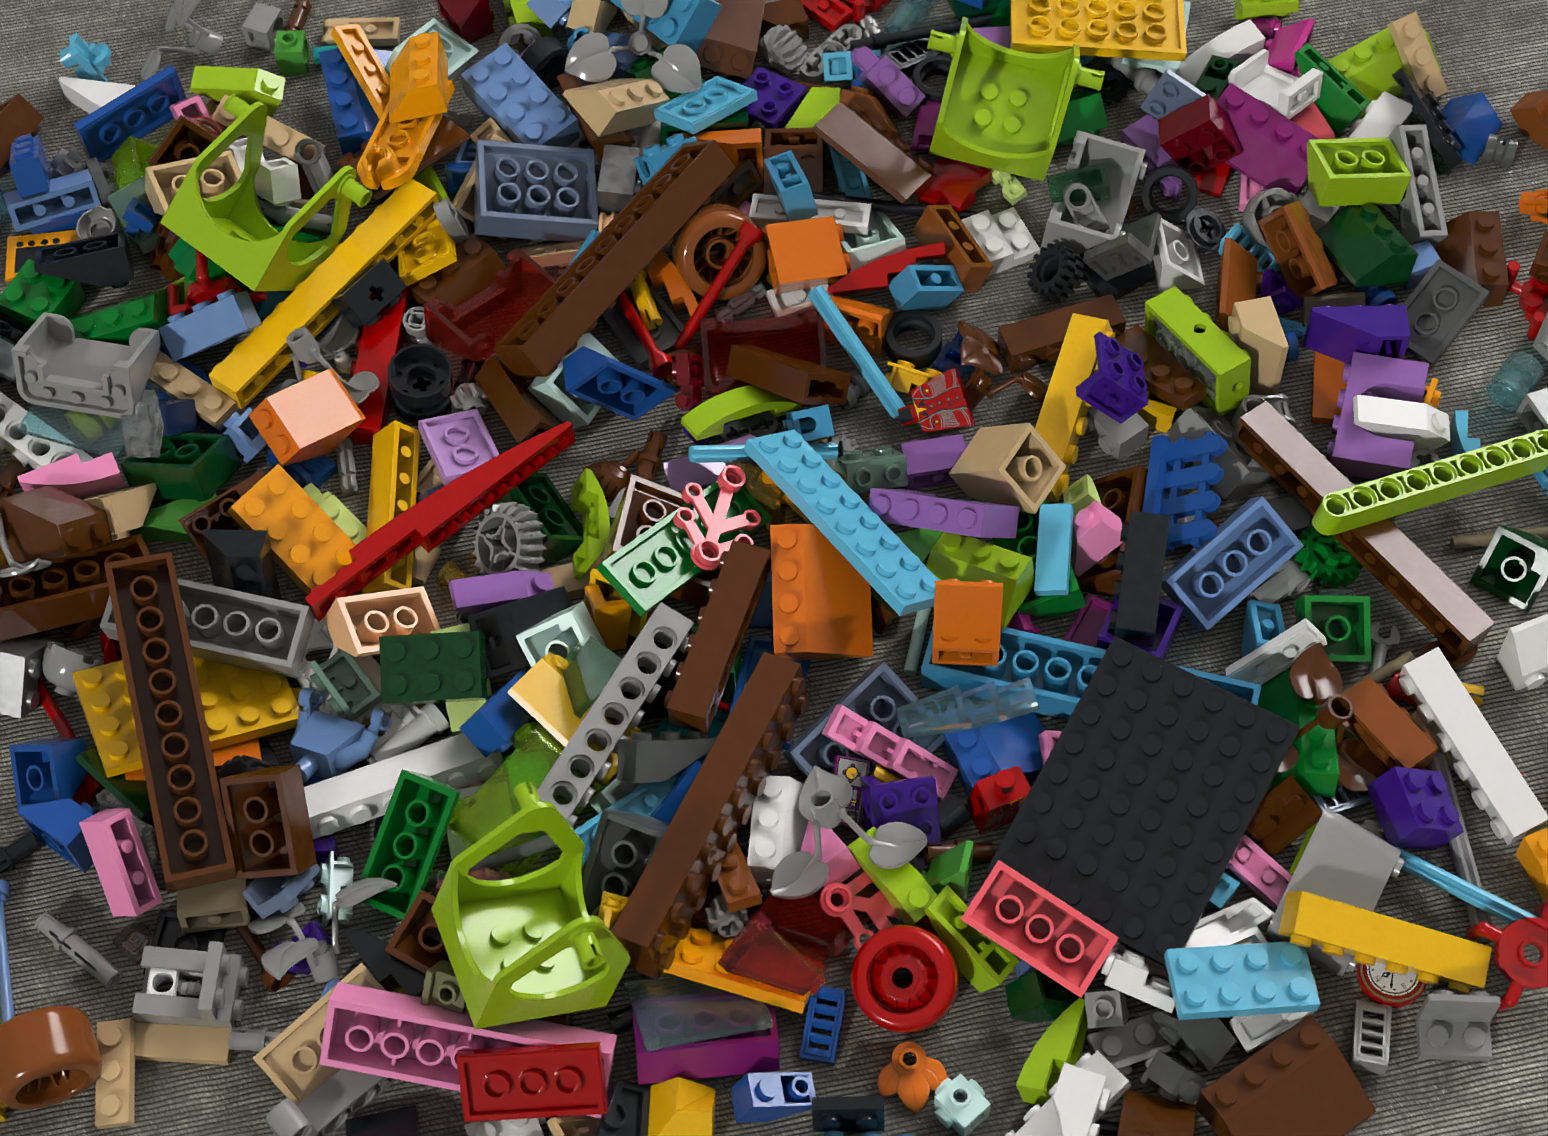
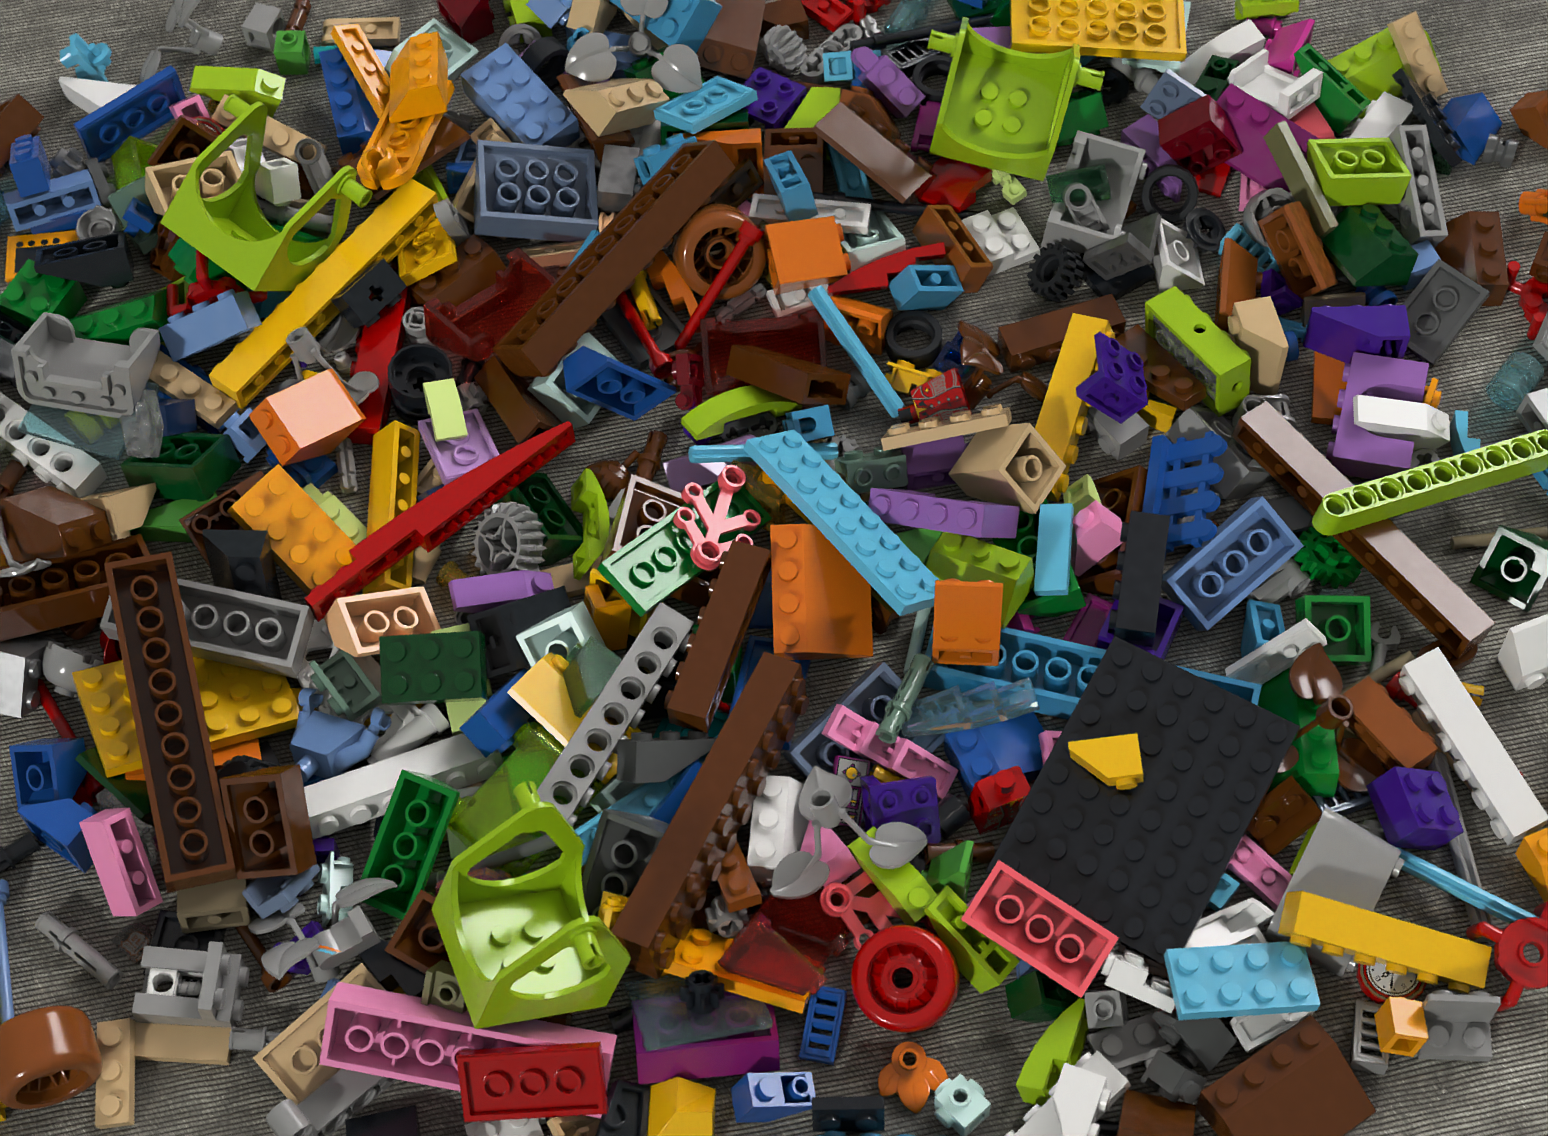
bright pink slope [17,452,126,497] -> none
none -> light grey leg [312,906,381,970]
none -> yellowish green slope [422,378,468,442]
none -> black gear [680,970,725,1015]
none -> sand green pin [876,654,934,744]
none -> tan plate [881,403,1012,451]
none -> yellow slope [1068,733,1144,790]
none -> olive tile [1263,121,1338,239]
none -> light orange brick [1374,997,1429,1057]

